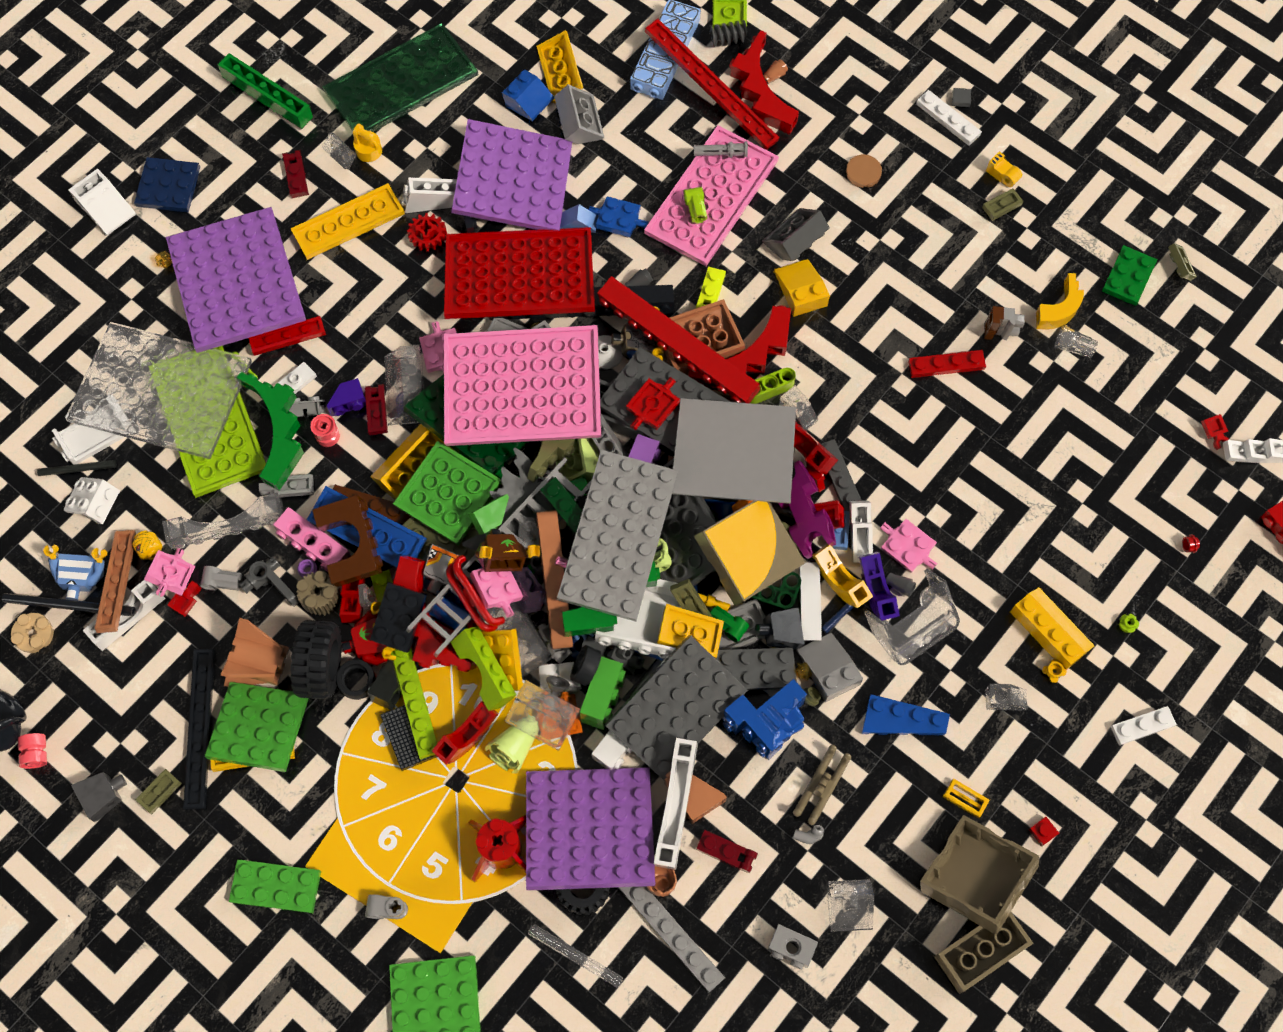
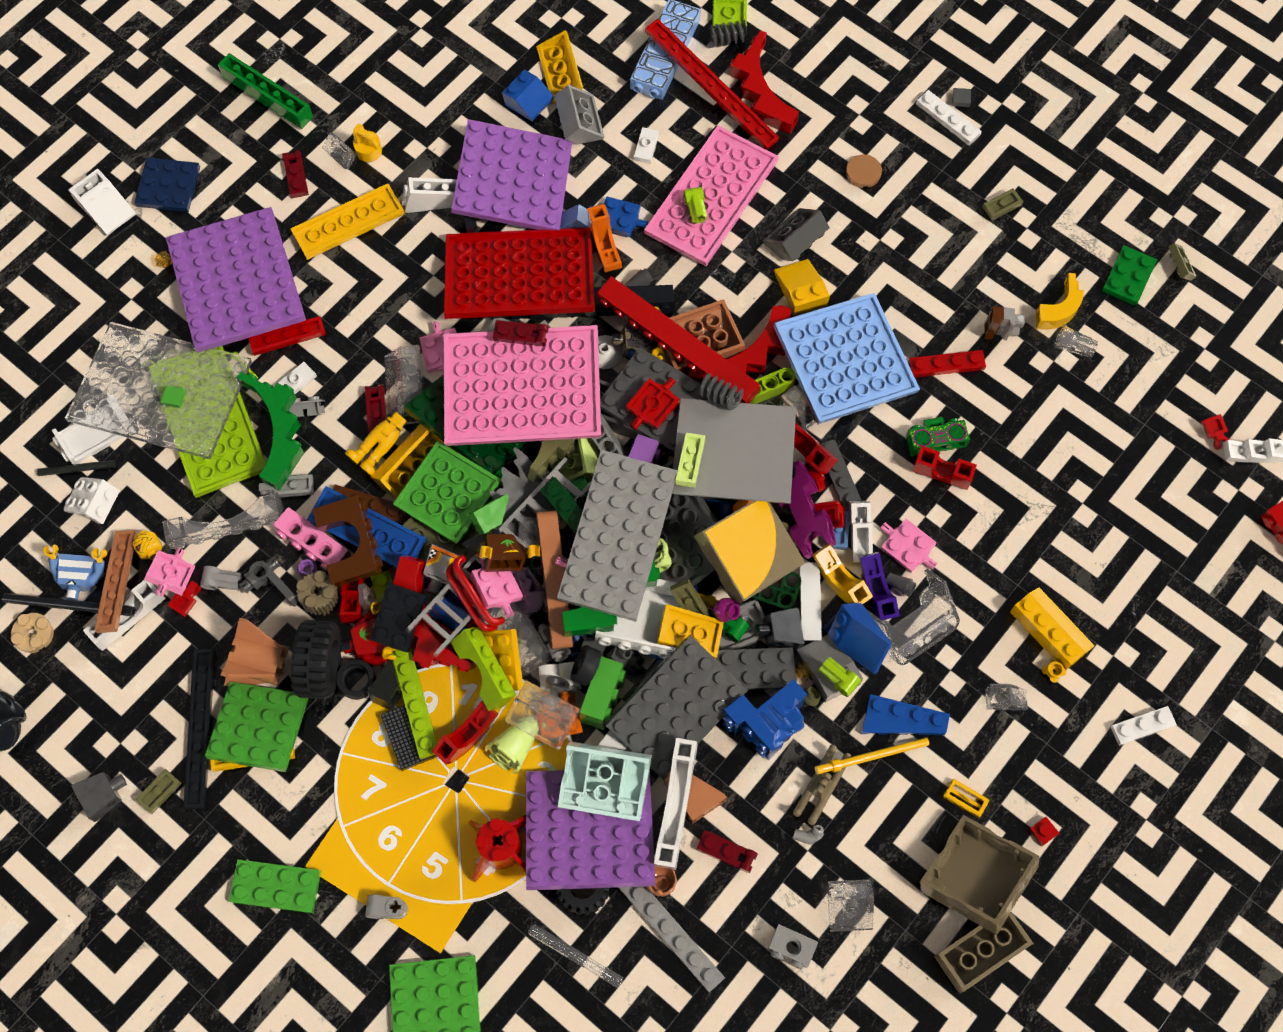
coral wheel [18,733,47,769] -> none
coral wheel [310,414,340,447] -> none
clear green plate [323,23,479,132] -> none
dark purple slope [327,378,366,416] -> none
red gear [407,213,447,251] -> none
light grey pin [694,141,748,158] -> none
neon yellow plate [695,267,726,309] -> none
nougat cone [763,59,788,84] -> none
yellow leg [986,151,1022,187] -> none
lime plate [1119,614,1139,633] -> none
red plate [1182,534,1200,553] -> none
none -> bright green tile [161,385,186,408]
none -> yellow piece [345,412,407,476]
none -> dark red plate [493,320,549,346]
none -> light aqua piece [558,741,652,821]
none -> orange arch [587,204,622,272]
none -> white plate [634,127,659,163]
none -> yellowish green plate [675,433,705,488]
none -> dark grey piece [700,373,744,410]
none -> magenta animal [713,598,740,622]
none -> light blue plate [773,293,920,425]
none -> yellow bar [815,738,929,775]
none -> lime piece [818,657,862,697]
none -> blue slope [828,603,892,674]
none -> green piece [906,417,970,457]
none -> red arch [912,446,977,490]

